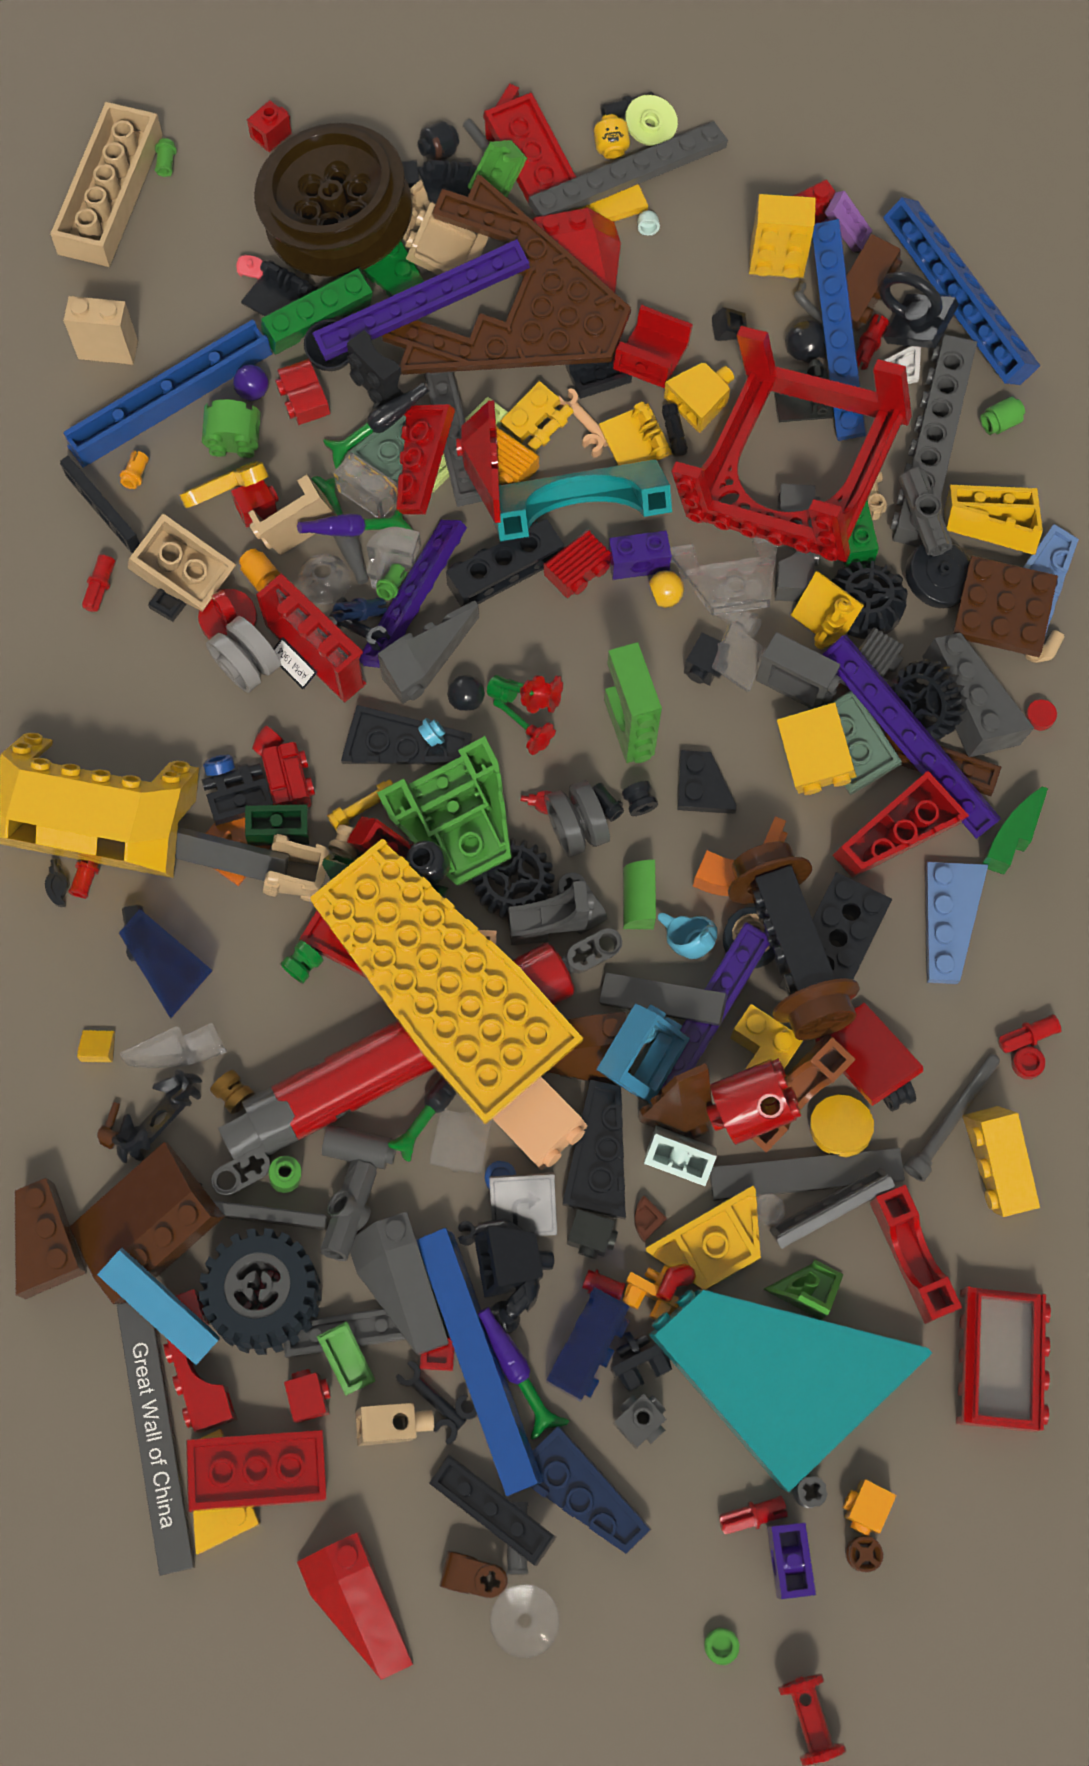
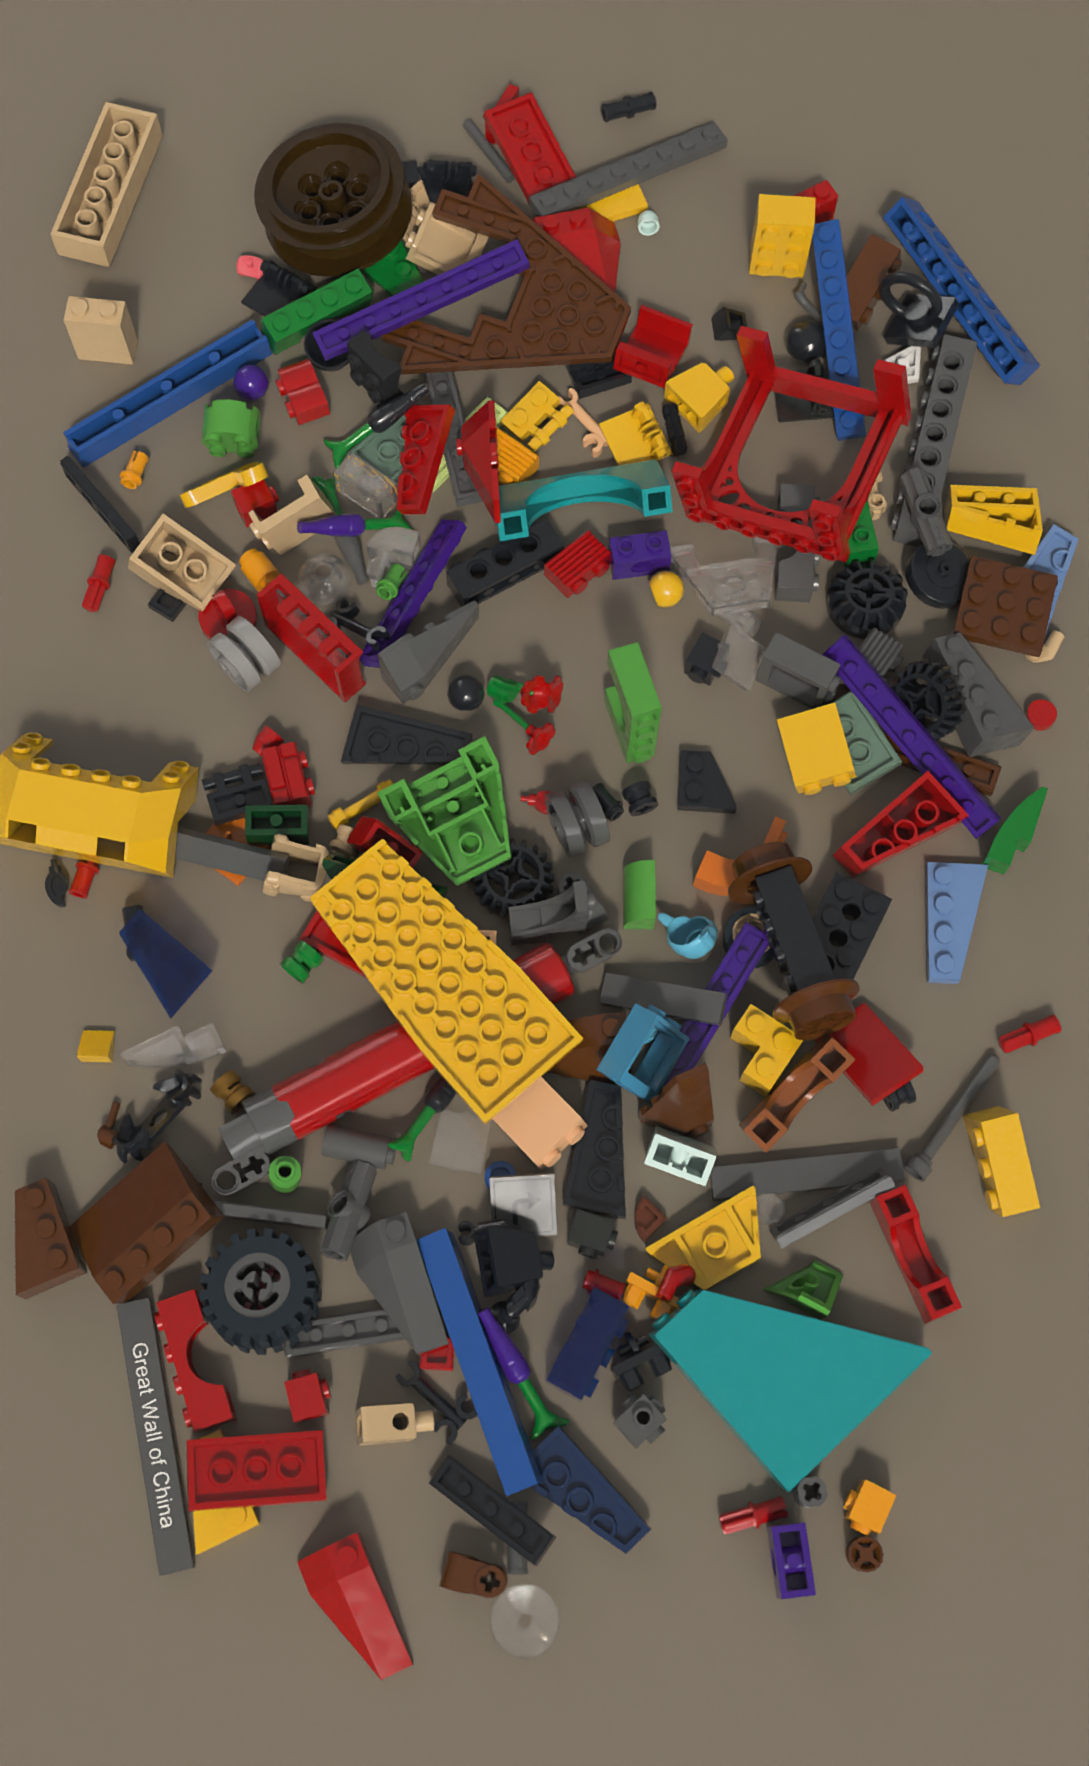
dark azure tile [97,1248,221,1365] -> none
bright green pin [155,138,177,177] -> none
blue tile [203,755,235,776] -> none
red brick [247,100,292,152] -> none
white sticker [273,638,317,689] -> none
bright green tile [317,1321,376,1396] -> none
dark blue pin [332,597,387,622] -> none
black head [405,840,450,884] -> none
black head [417,121,459,161] -> none
medium azure plate [418,718,446,747] -> none
bright green hinge [468,140,527,198] -> none
yellow head [593,114,630,159] -> none
yellowish green dish [625,95,678,146] -> none
bright green tile [704,1628,739,1665] -> none
red cylinder [706,1058,801,1145] -> none
red hose [778,1674,846,1766] -> none
yellow hinge [791,571,864,649] -> none
yellow tile [810,1095,874,1157] -> none
medium lavender tile [824,191,872,252] -> none
red pin [856,314,889,370] -> none
window [956,1286,1051,1432] -> none
bright green brick [980,396,1025,435] -> none
red tile [1012,1046,1046,1079] -> none

